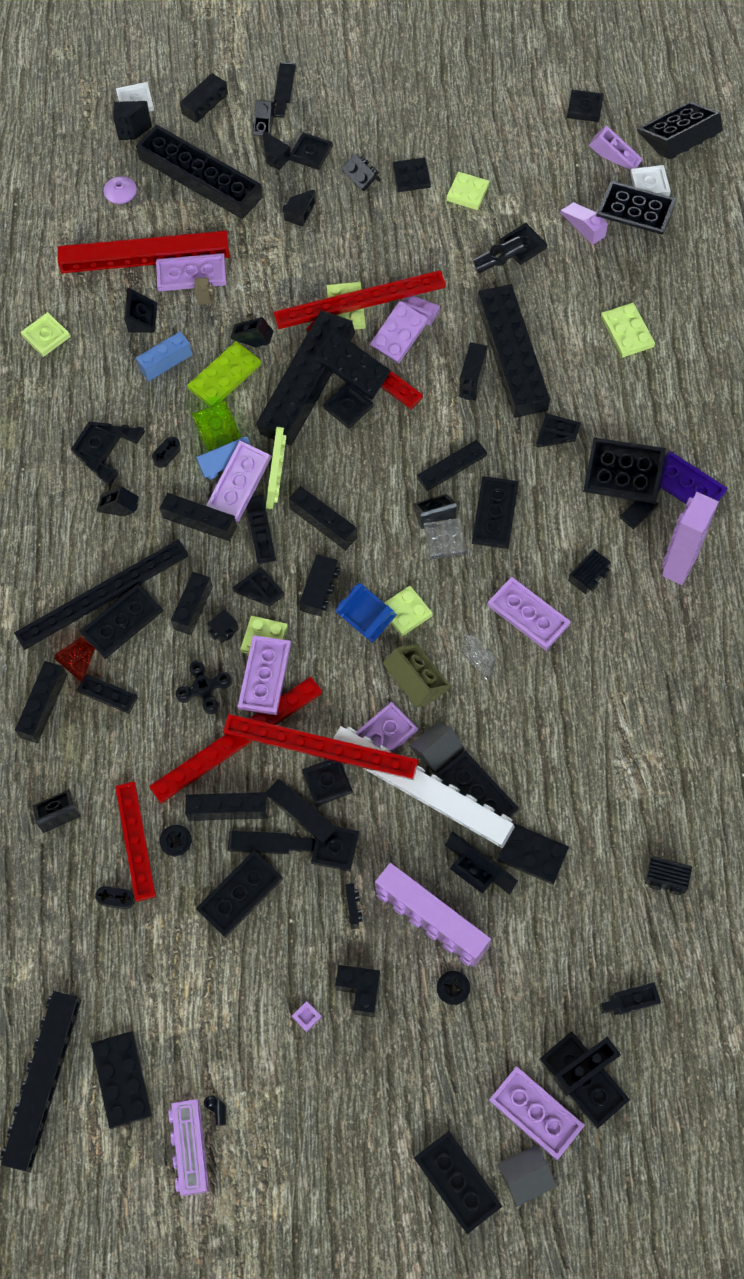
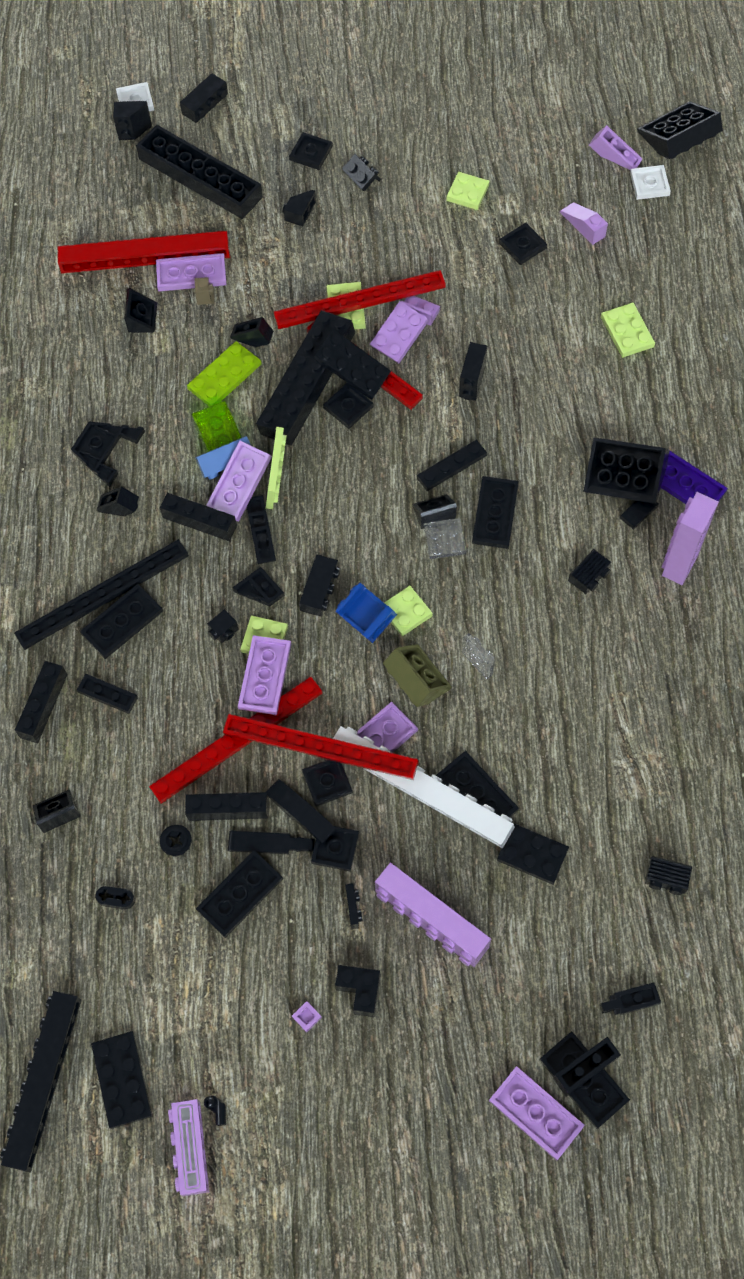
yellowish green plate [21,312,70,357] -> none
clear red wing [54,637,95,682] -> none
lavender dish [104,176,137,204] -> none
red plate [115,781,156,902] -> none
medium blue brick [136,332,192,382] -> none
black beam [152,437,181,468] -> none
black brick [171,572,213,635] -> none
black gear [175,660,232,715] -> none
black slope [253,100,275,135] -> none
black slope [263,131,291,170] -> none
black piece [274,62,296,118] -> none
black brick [288,486,358,551] -> none
black plate [393,157,431,192] -> none
dark grey slope [409,721,465,775] -> none
black plate [414,1131,503,1234] -> none
black gear [437,971,470,1005] -> none
black bracket [445,831,518,895] -> none
black piece [472,236,525,274] -> none
black brick [477,284,550,418] -> none
lavender plate [487,577,571,651] -> none
dark grey slope [497,1145,556,1207] -> none
black wing [536,413,581,448] -> none
black tile [567,89,604,122] -> none
black slope [596,181,676,235] -> none

